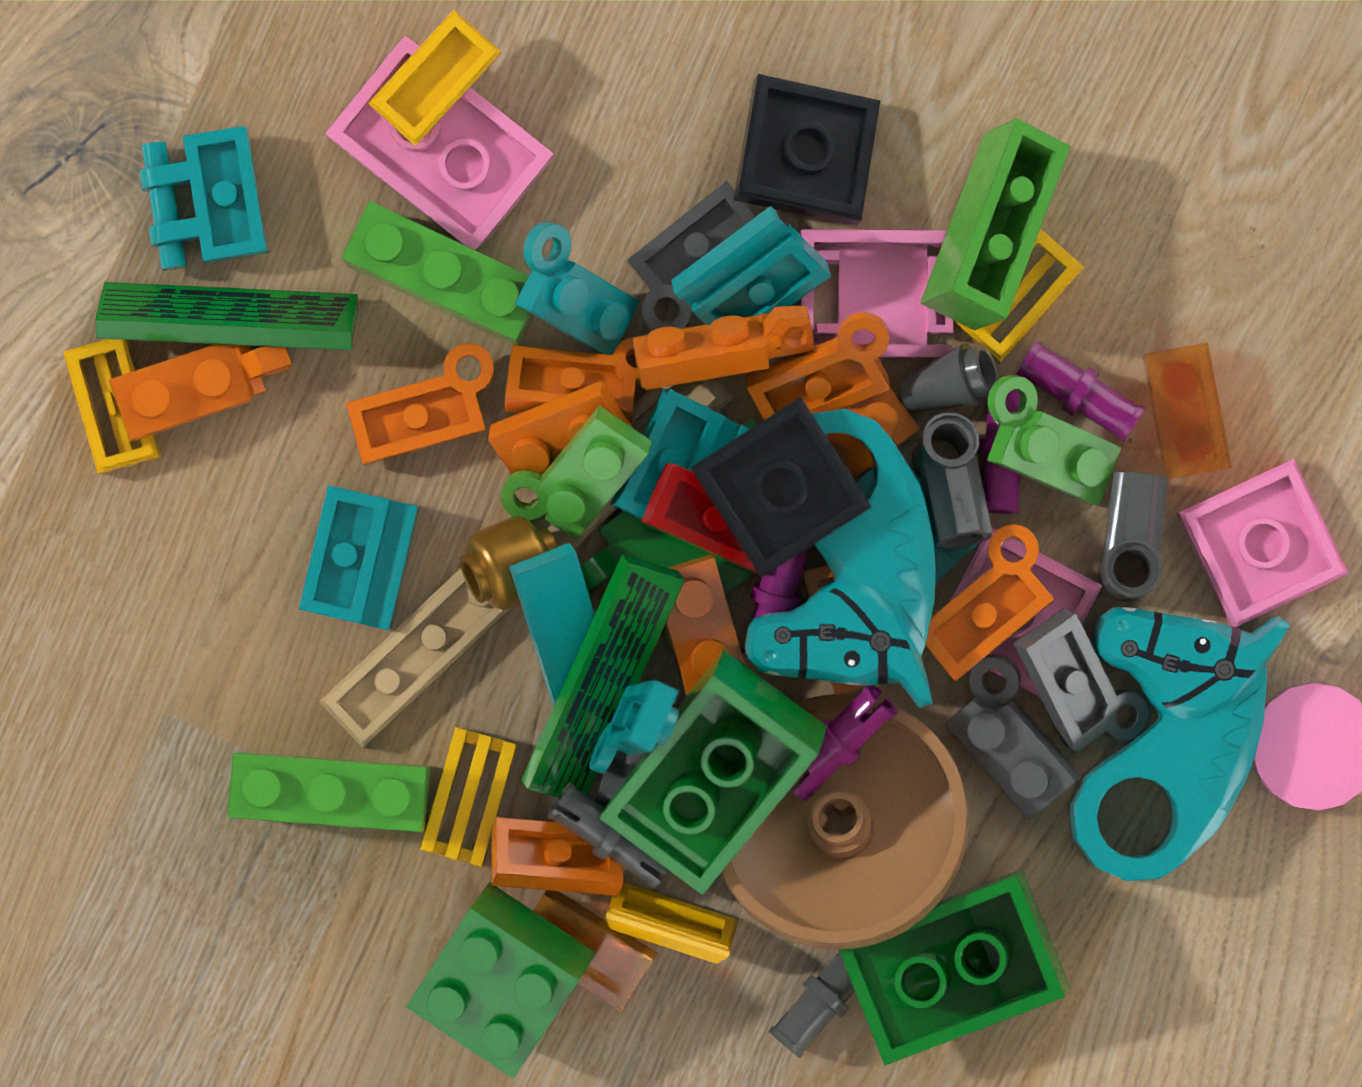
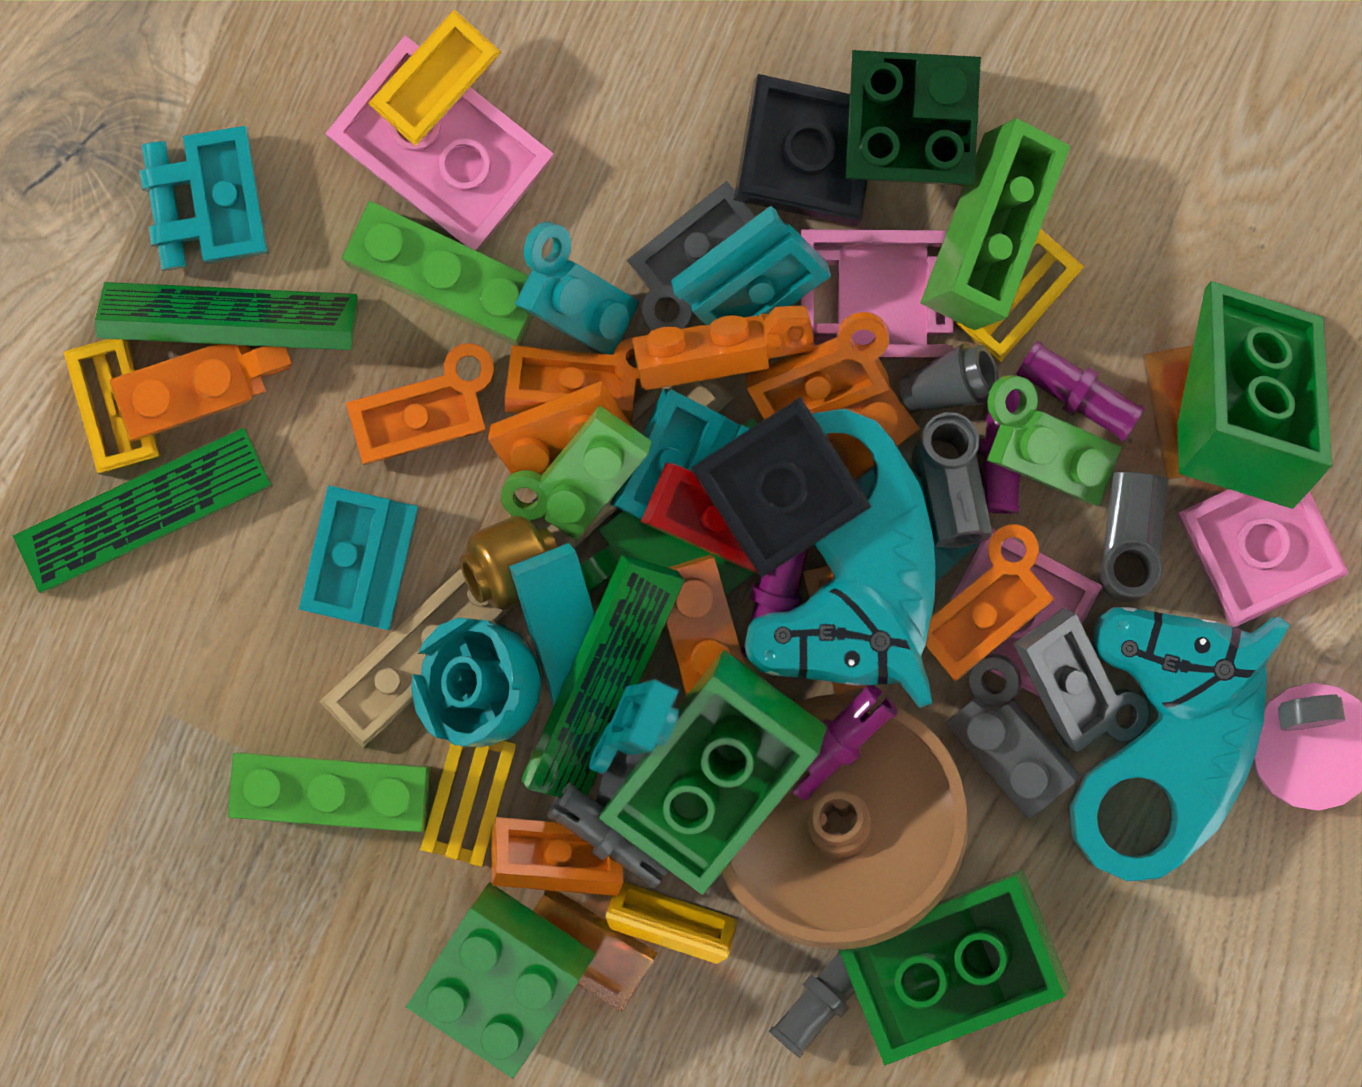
none -> green tile [13,427,272,594]
none -> teal cylinder [411,617,542,747]
none -> dark green slope [845,50,981,186]
none -> green slope [1177,281,1332,509]
none -> dark grey tile [1278,694,1345,731]

